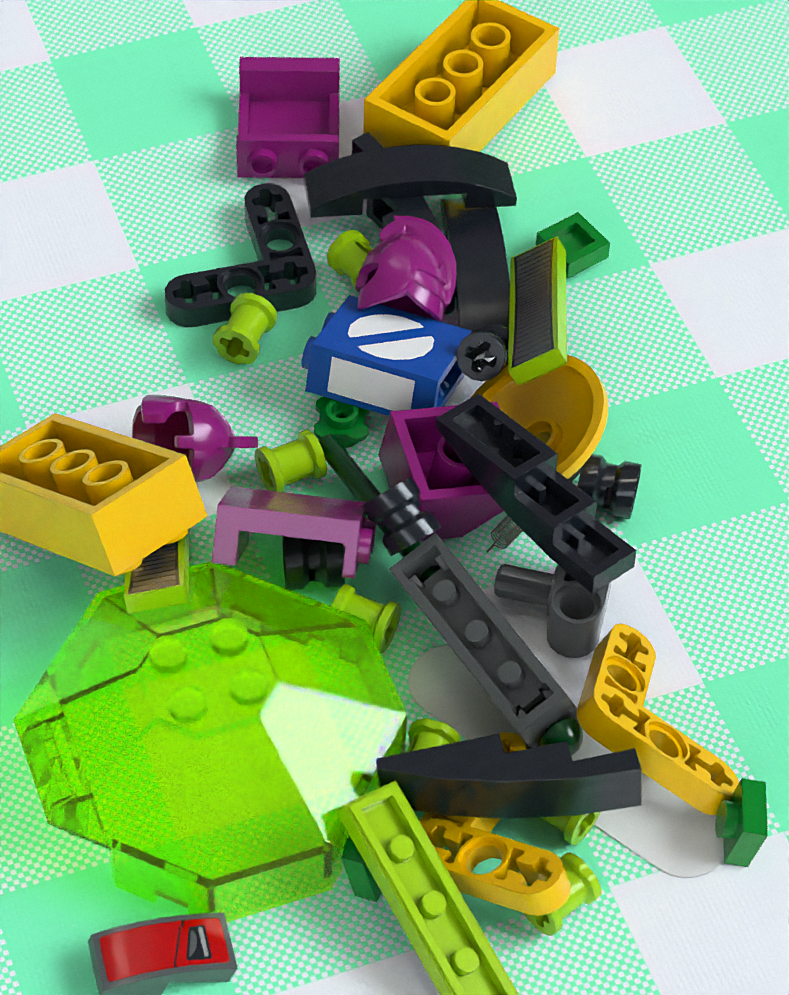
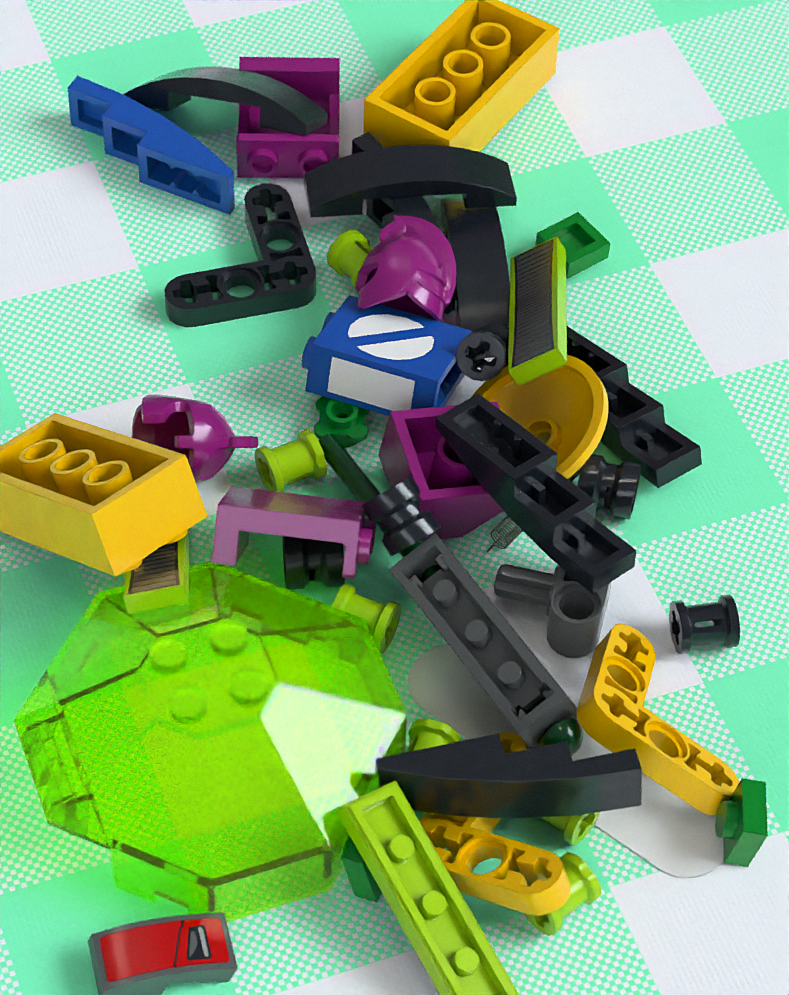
lime bush [212,293,278,365] -> none
none -> blue slope [67,76,235,215]
none -> black slope [124,66,328,135]
none -> black slope [567,326,702,488]
none -> black bush [669,594,740,654]

